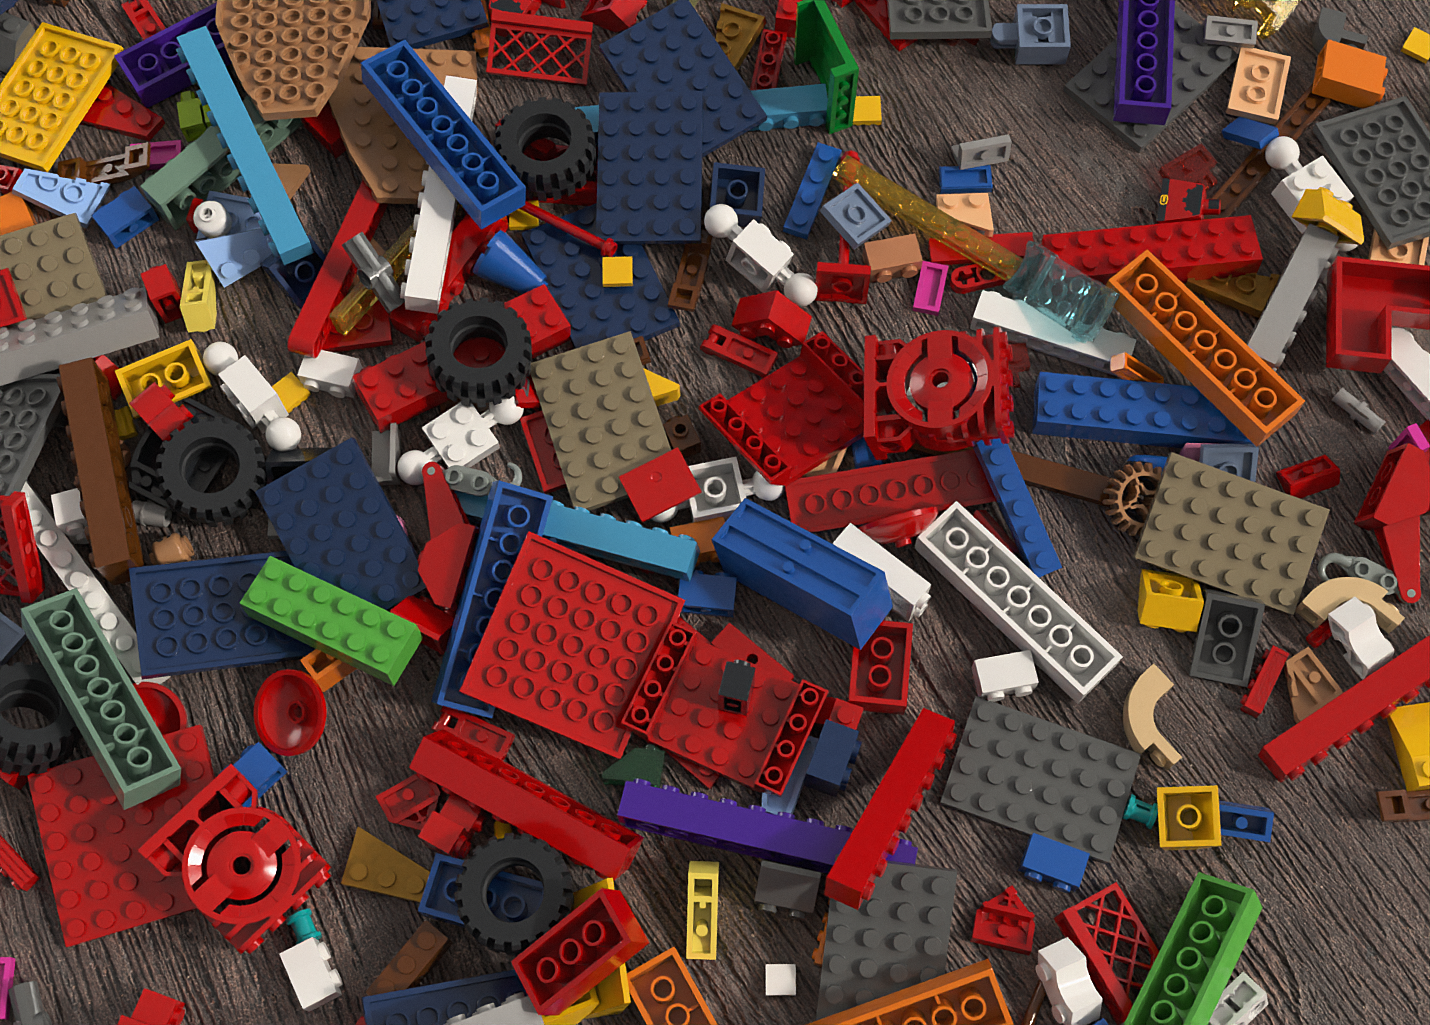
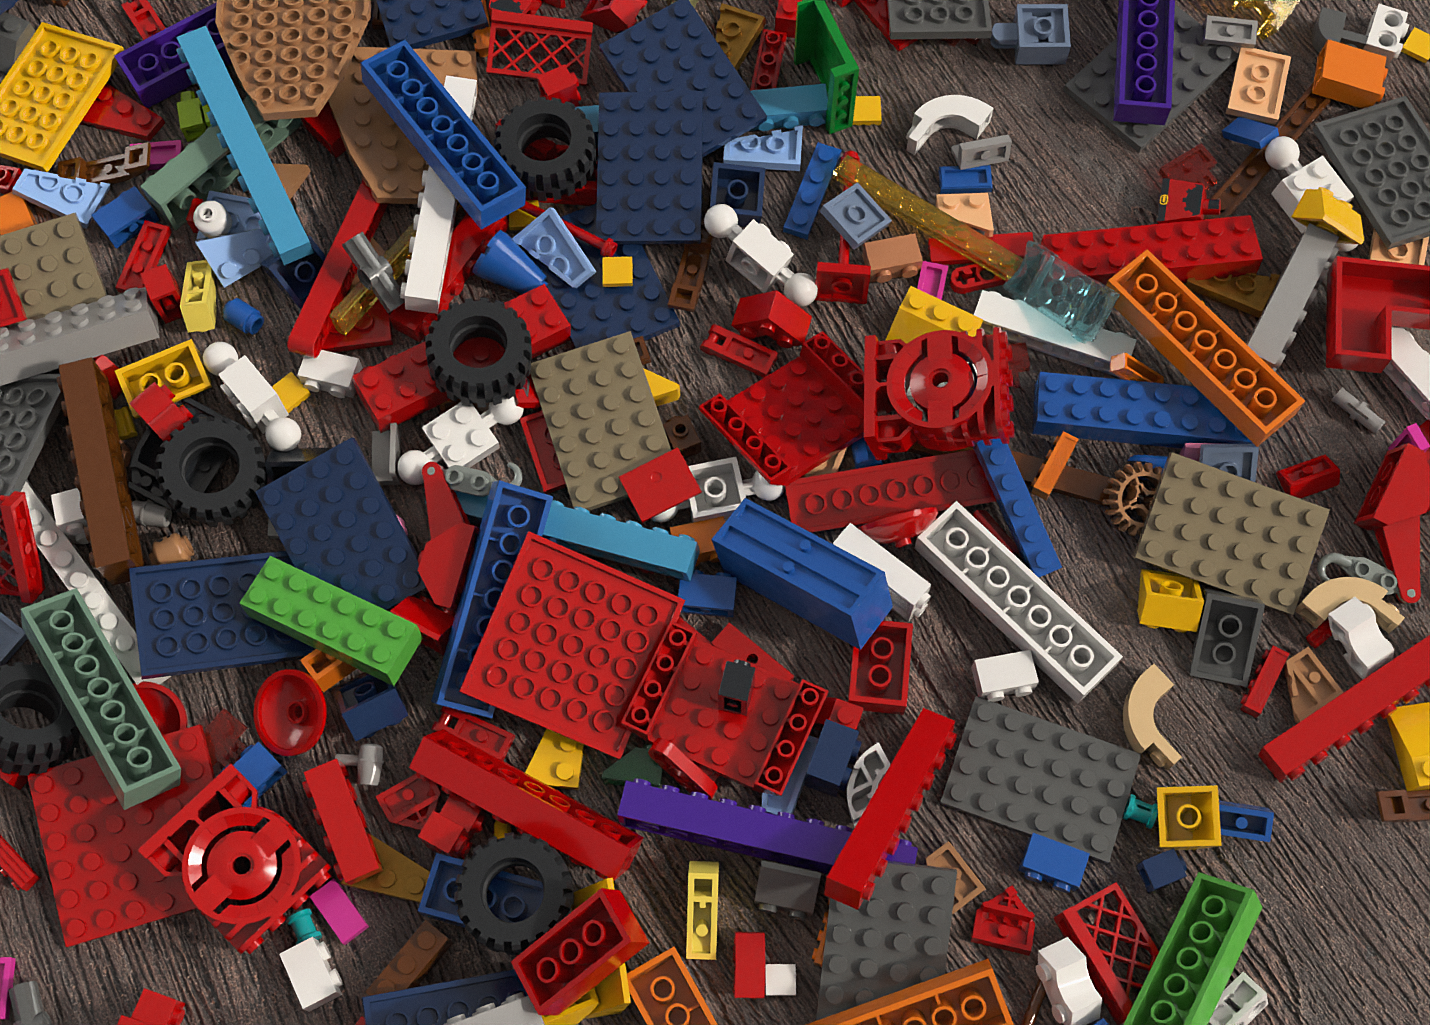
none -> red plate [115,220,172,293]
none -> clear red hinge [204,708,247,767]
none -> blue brick [223,298,264,335]
none -> red wedge [302,758,384,885]
none -> dark pink tile [309,878,369,945]
none -> dark blue slope [334,673,409,741]
none -> light grey piece [335,743,384,786]
none -> light blue wing [512,207,596,288]
none -> yellow wing [525,729,584,790]
none -> red brick [537,64,581,107]
none -> red beam [648,738,718,800]
none -> light blue wing [723,125,803,171]
none -> red slope [733,931,765,998]
none -> white brick [847,742,891,828]
none -> yellow slope [886,286,983,344]
none -> white arch [906,95,993,155]
none -> medium nougat wing [925,841,986,915]
none -> orange piece [1031,431,1079,501]
none -> dark blue brick [1136,848,1187,894]
none -> white brick [1363,4,1409,67]

